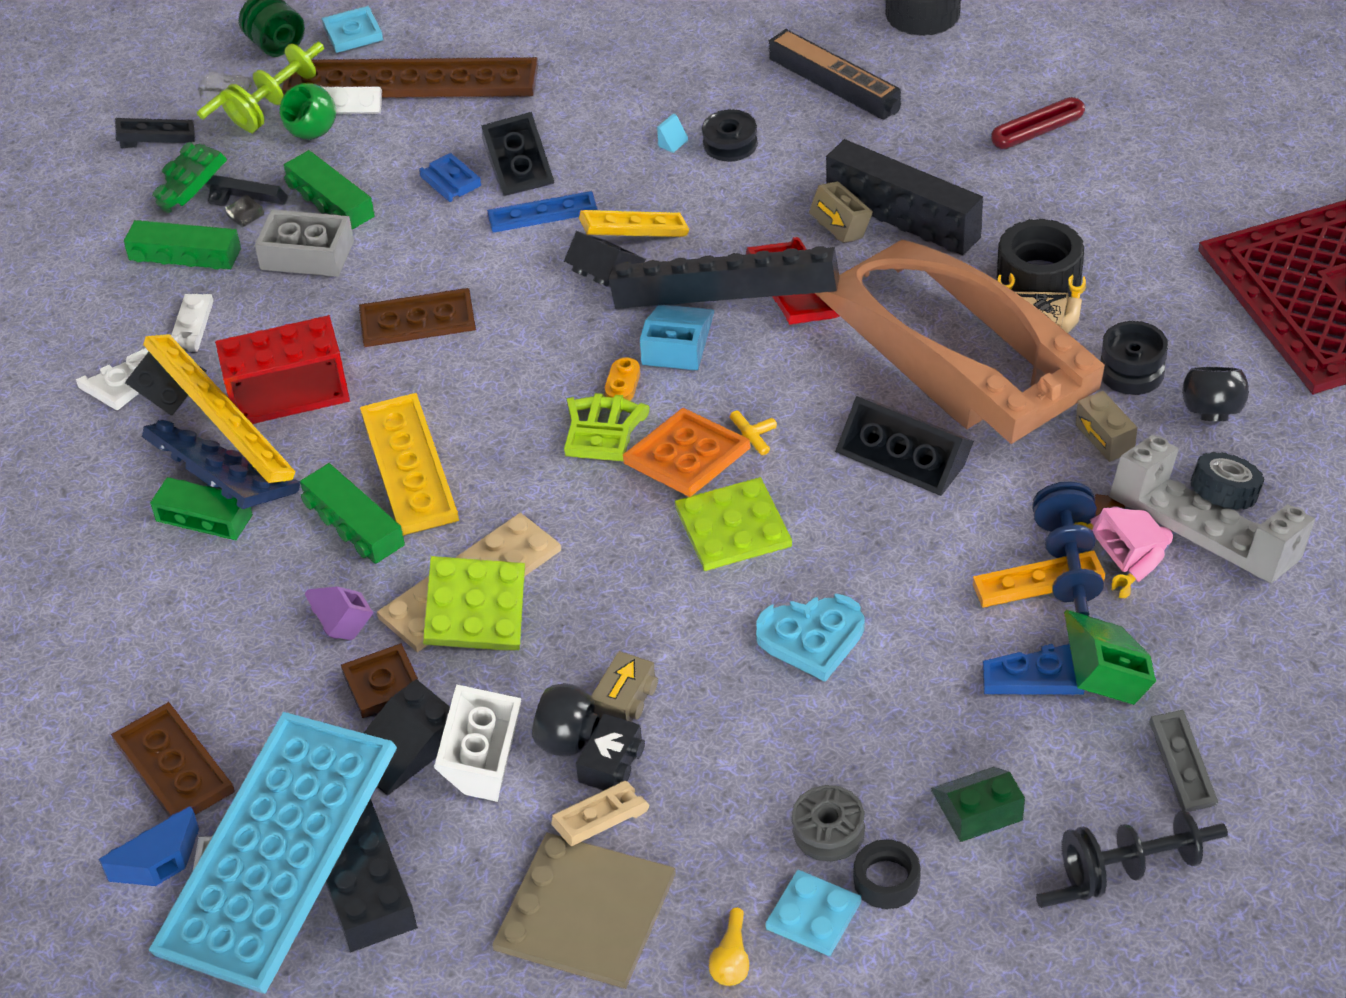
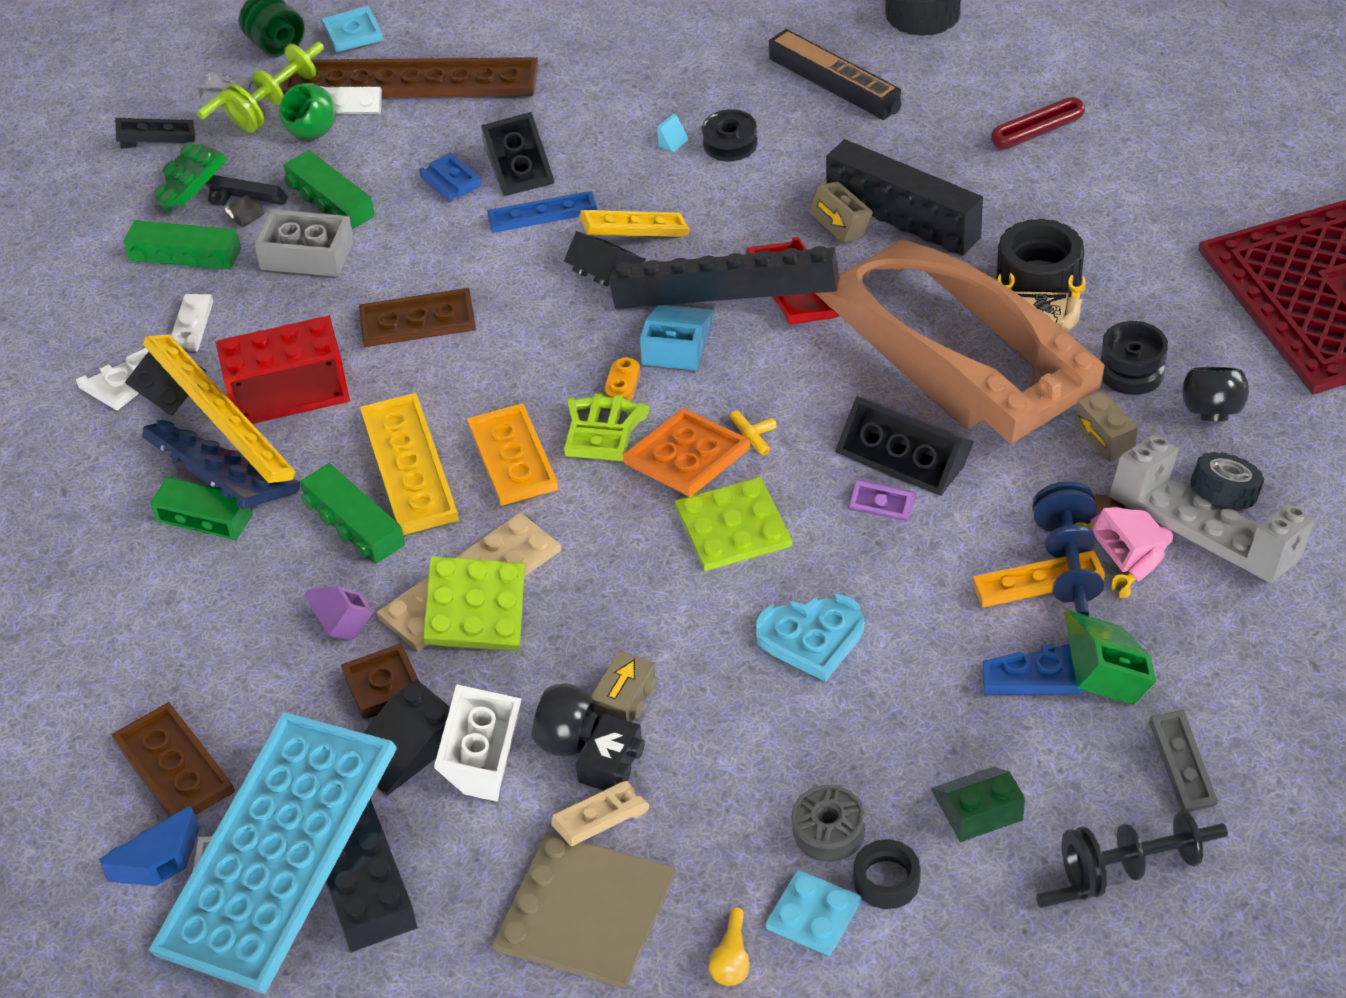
none -> light orange plate [467,403,559,506]
none -> medium lavender slope [848,479,917,521]

